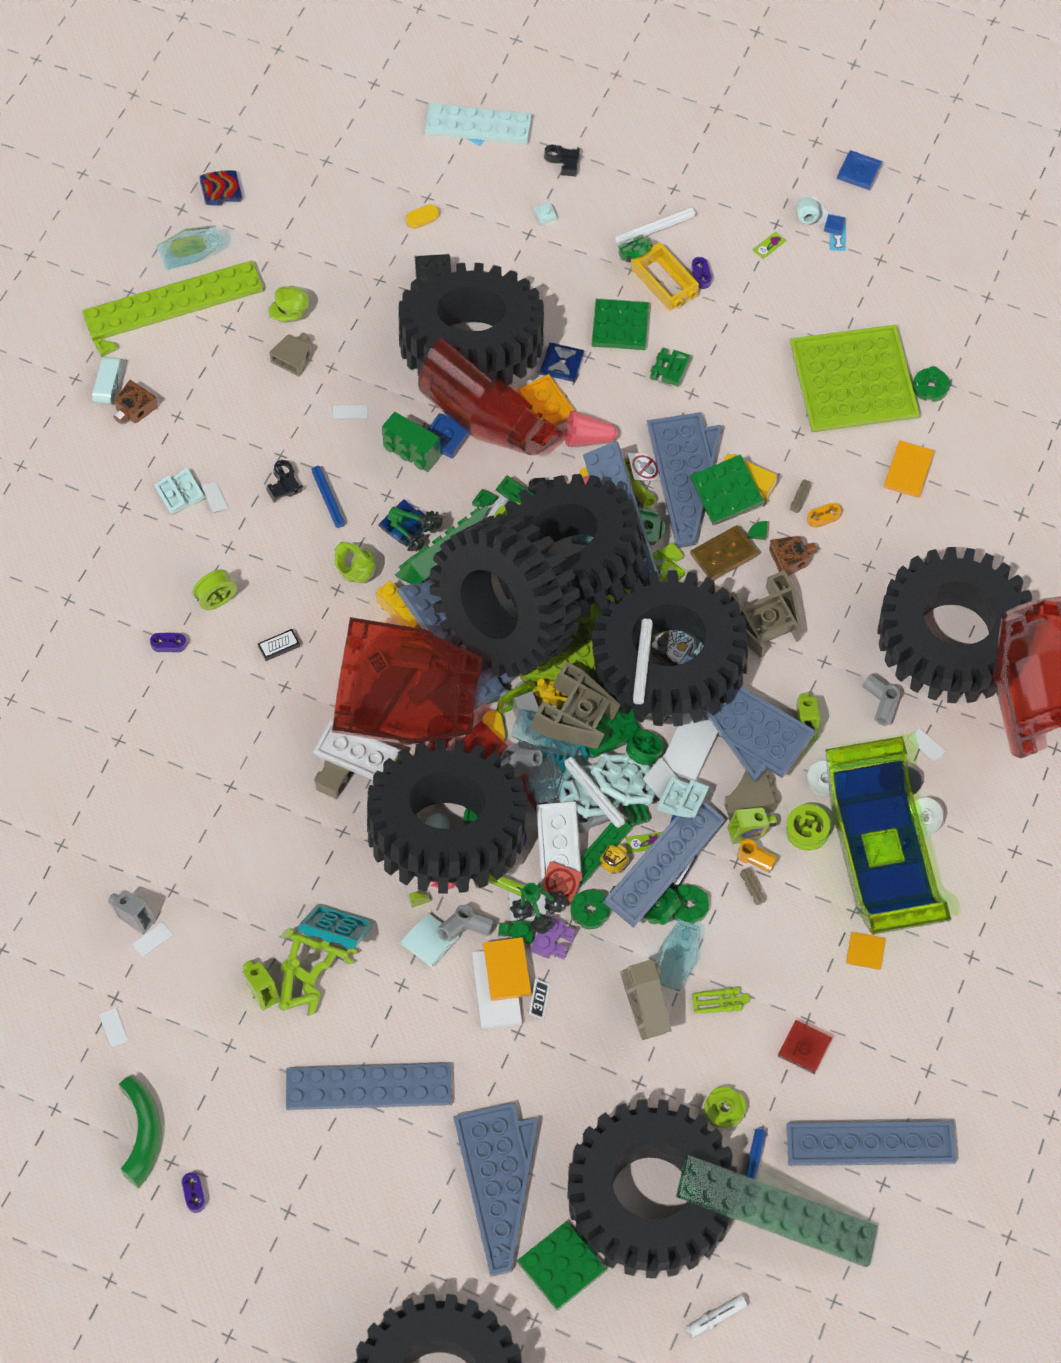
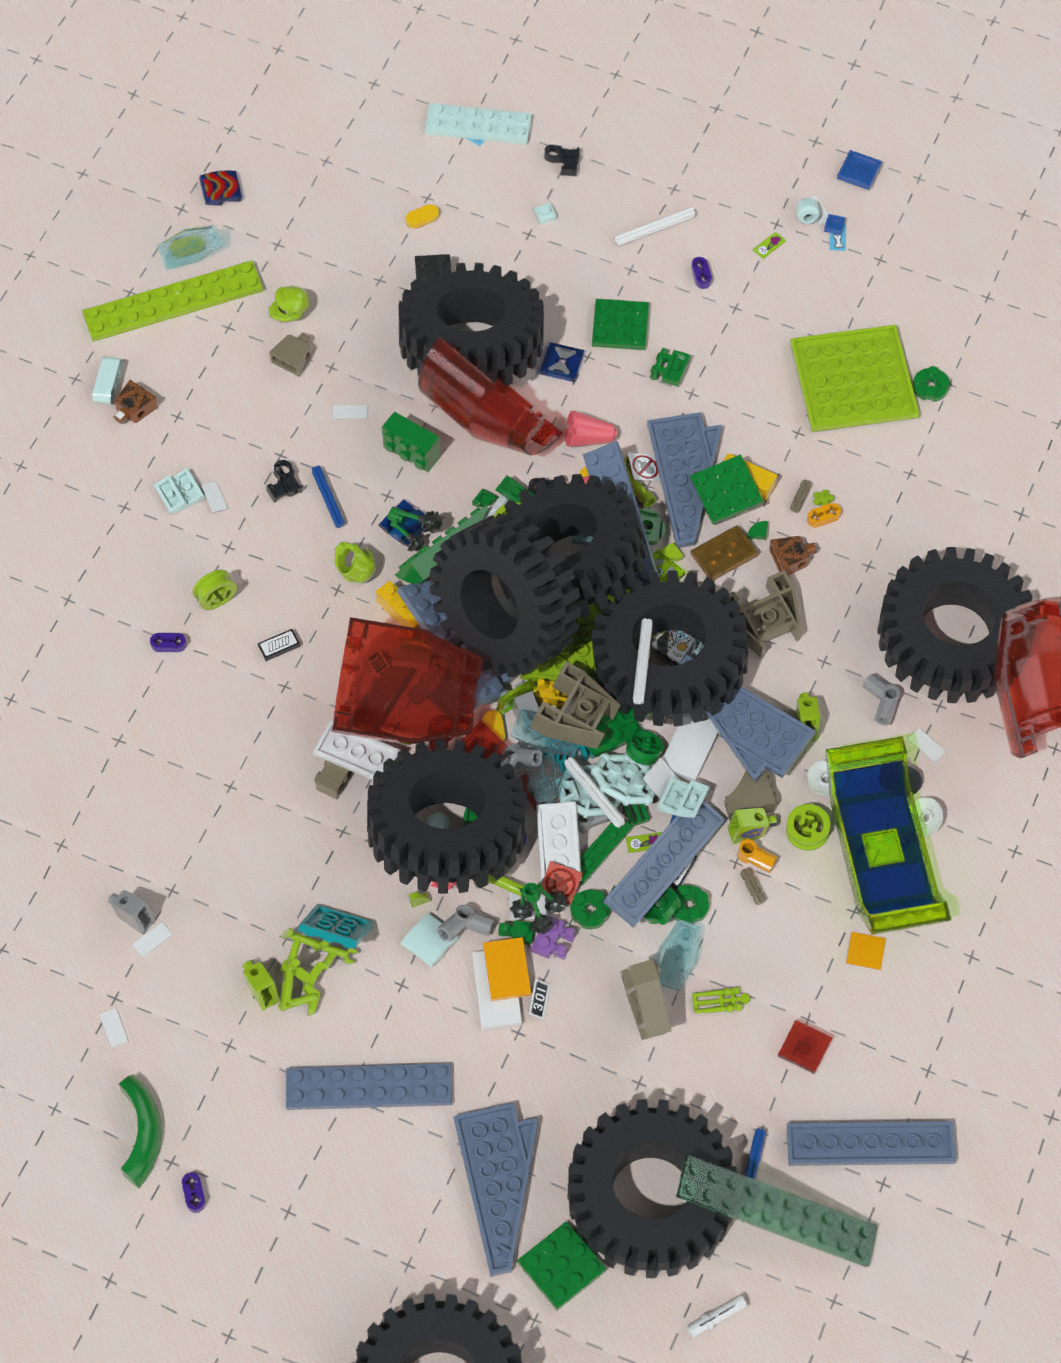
lime tile [93,339,118,357] -> none
blue plate [427,413,470,459] -> none
light orange tile [518,374,575,432] -> none
yellow head [600,844,629,875] -> none
green plate [618,235,653,261] -> none
yellow piece [631,242,699,311] -> none
lime plate [704,1087,746,1129] -> none
light orange tile [884,440,934,498] -> none
none -> lime plant [813,489,834,506]

